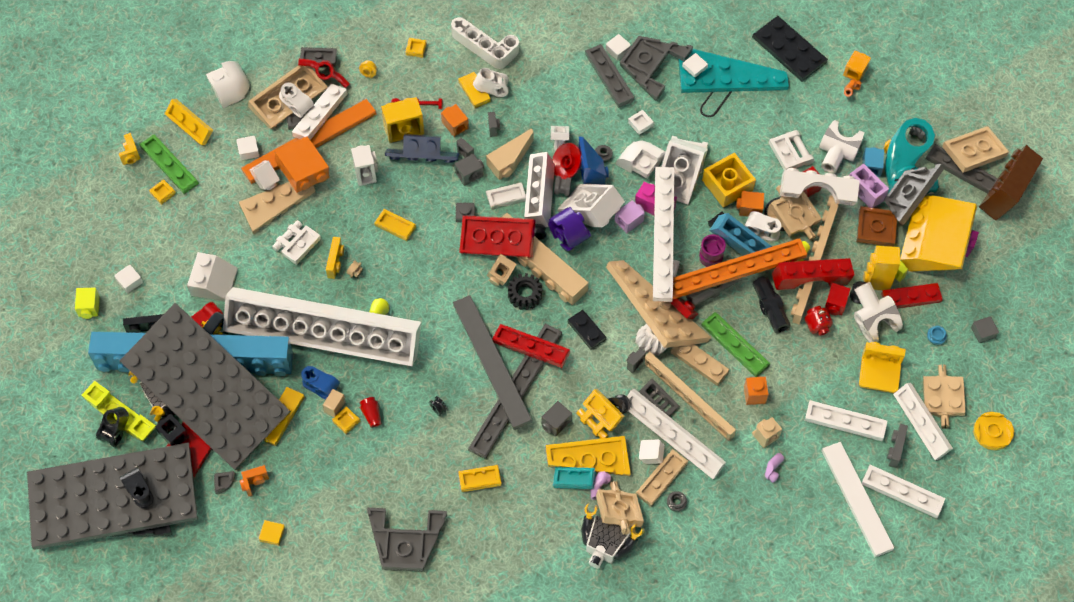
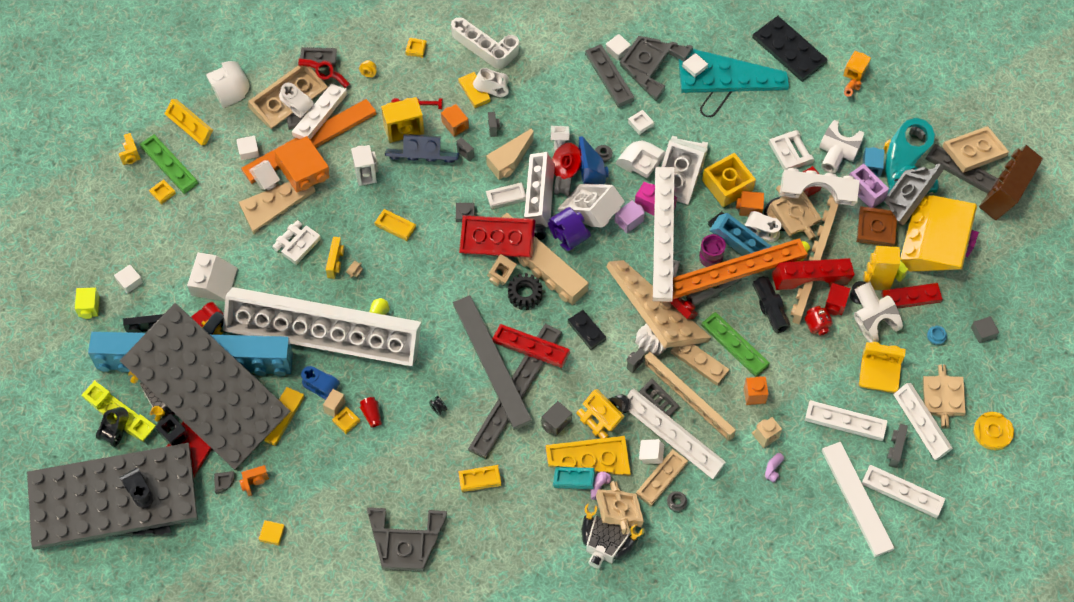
dark grey brick [454,154,484,186] -> none

